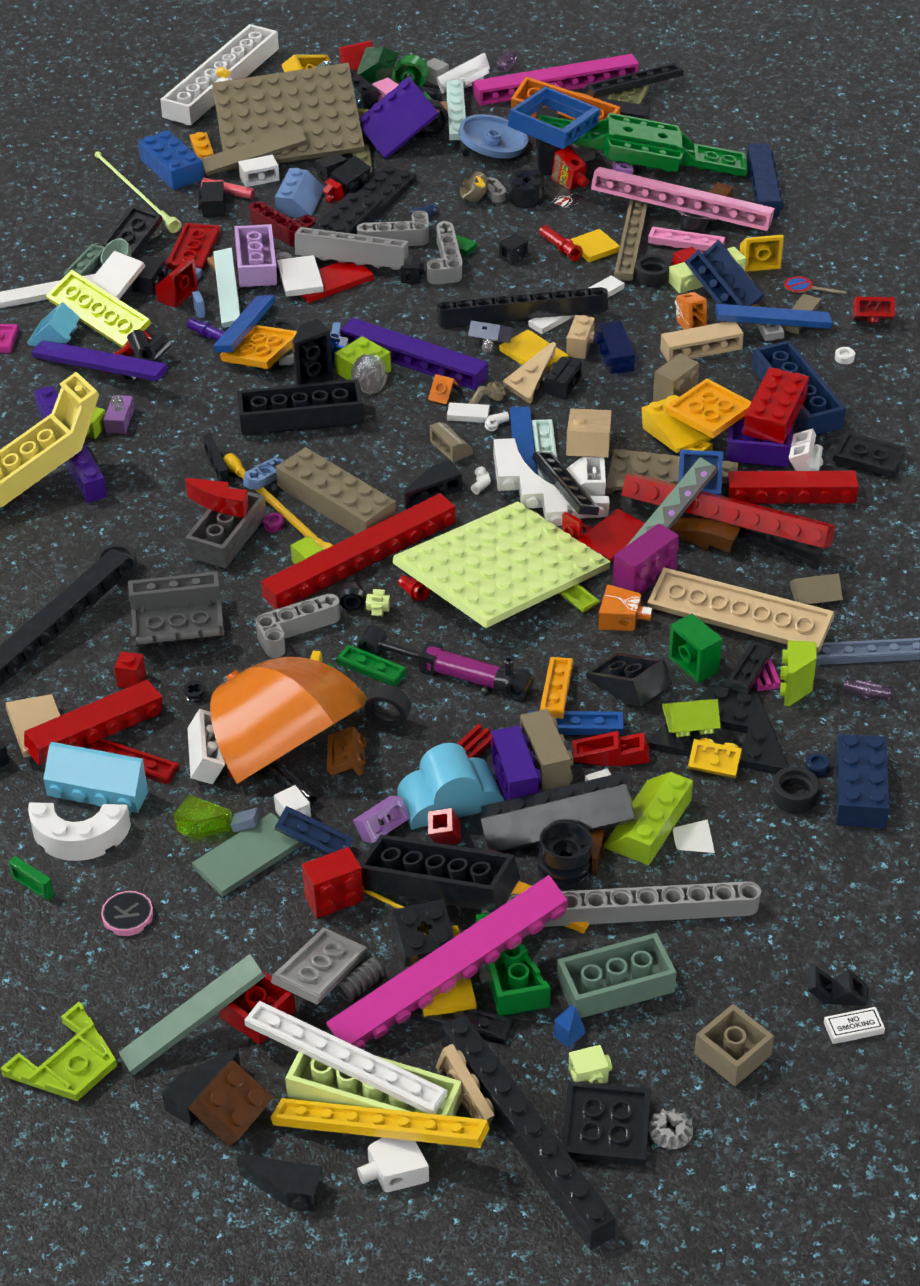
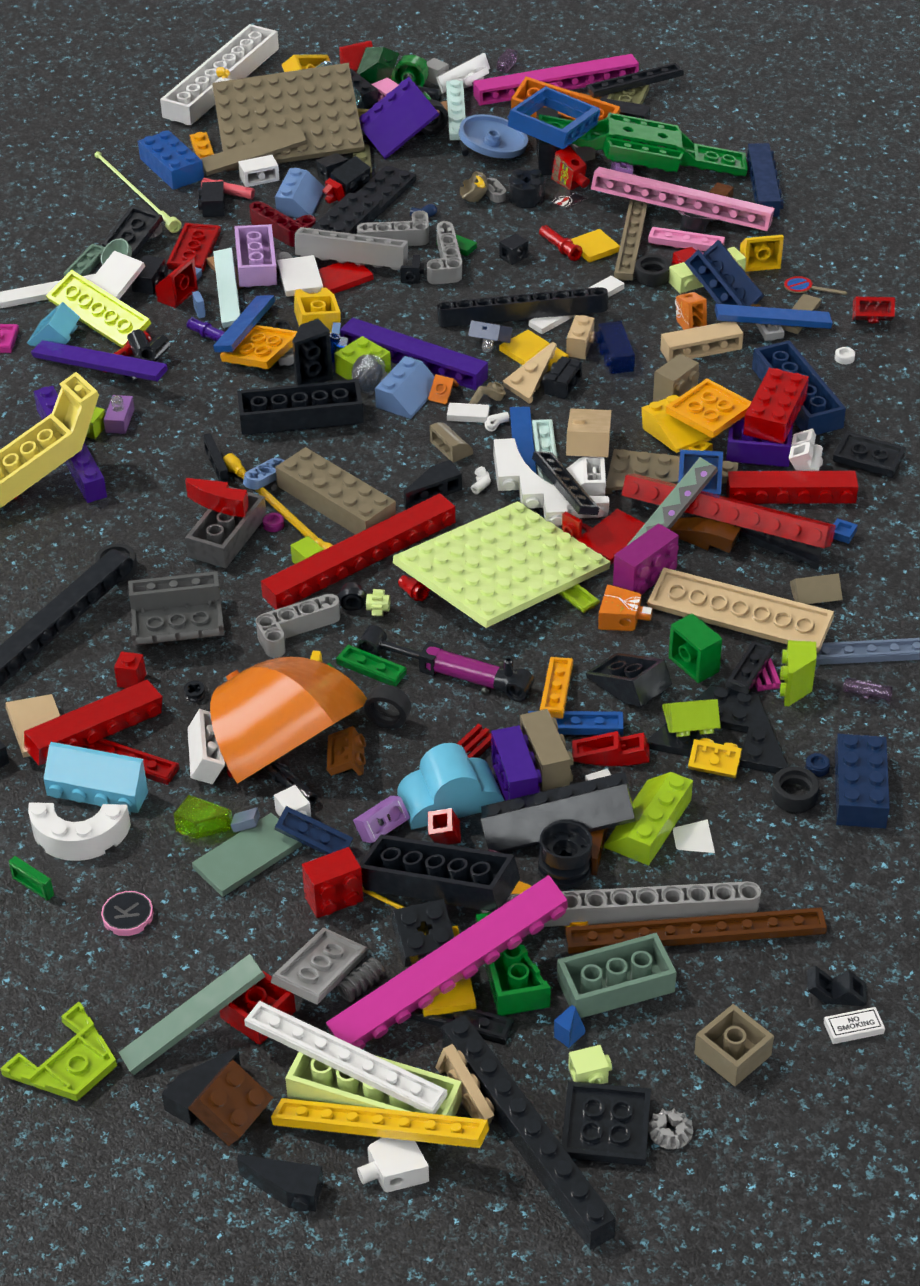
none -> yellow brick [294,287,341,335]
none -> medium blue slope [375,356,435,419]
none -> reddish brown plate [565,907,827,954]
none -> blue plate [833,518,858,544]

